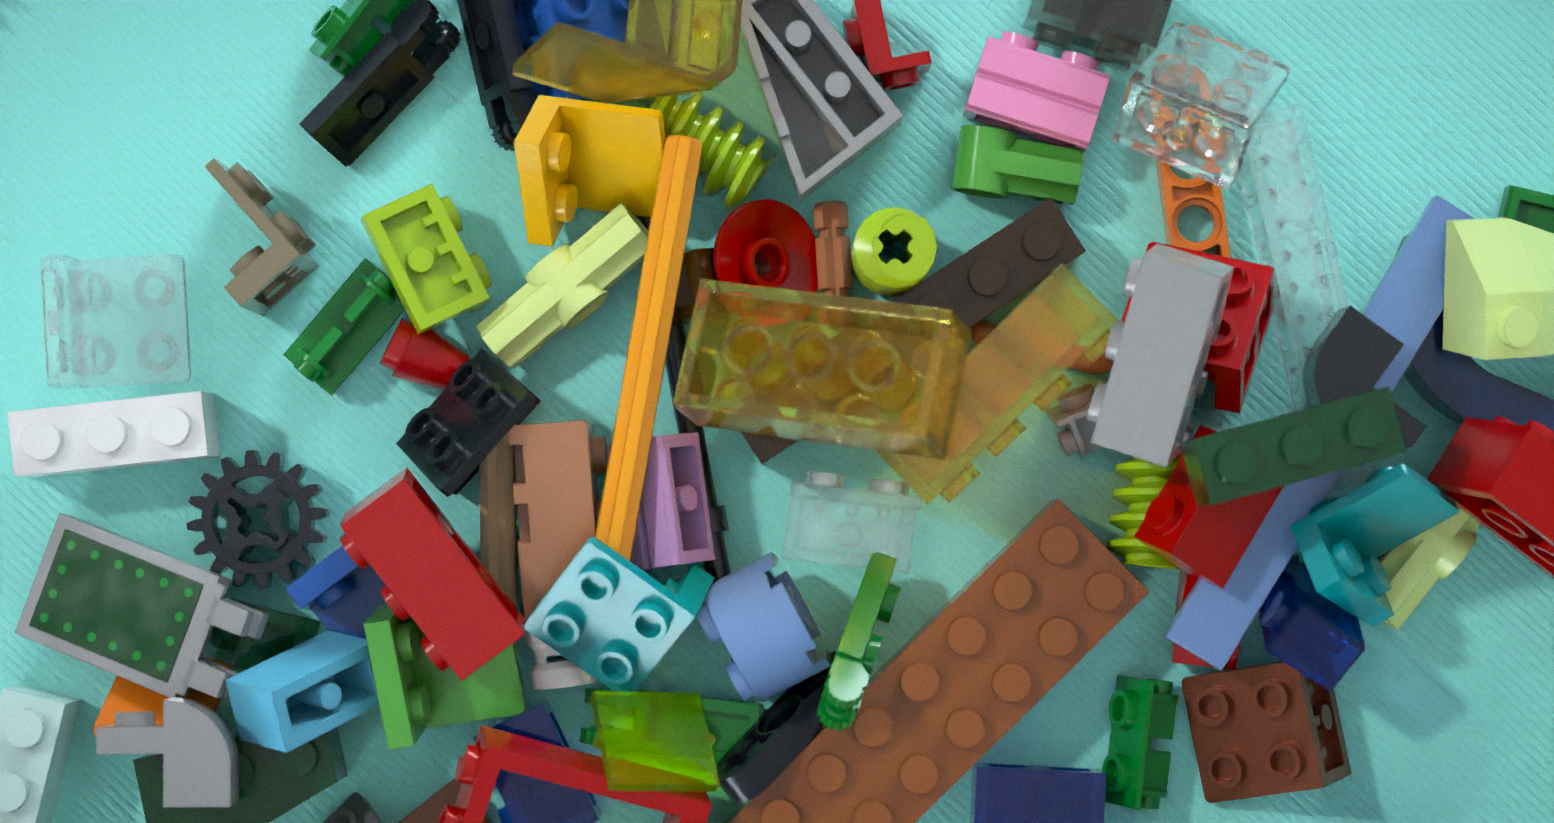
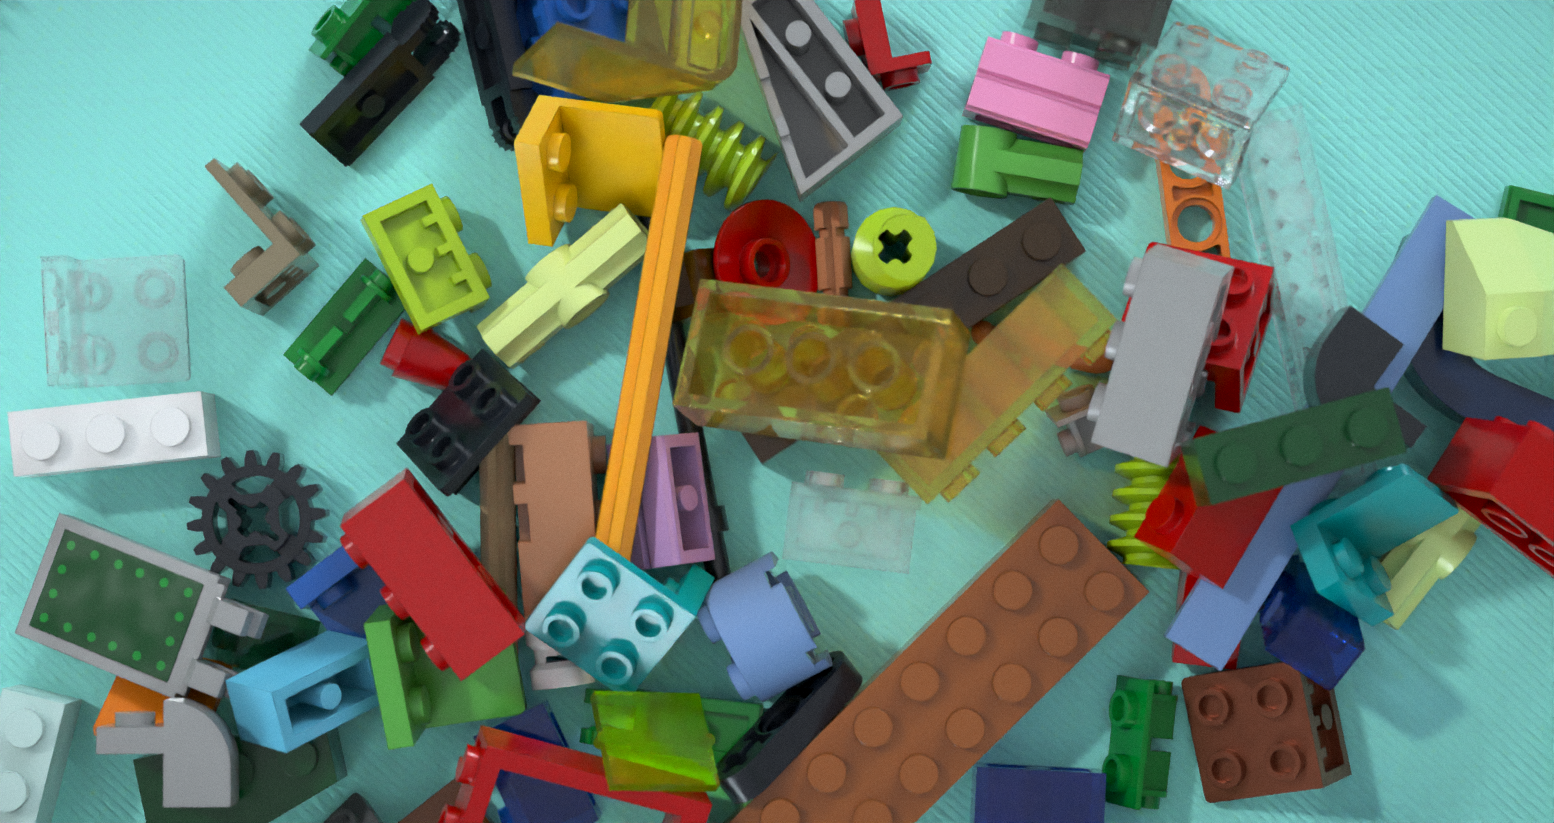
green hinge [817,552,901,732] -> none

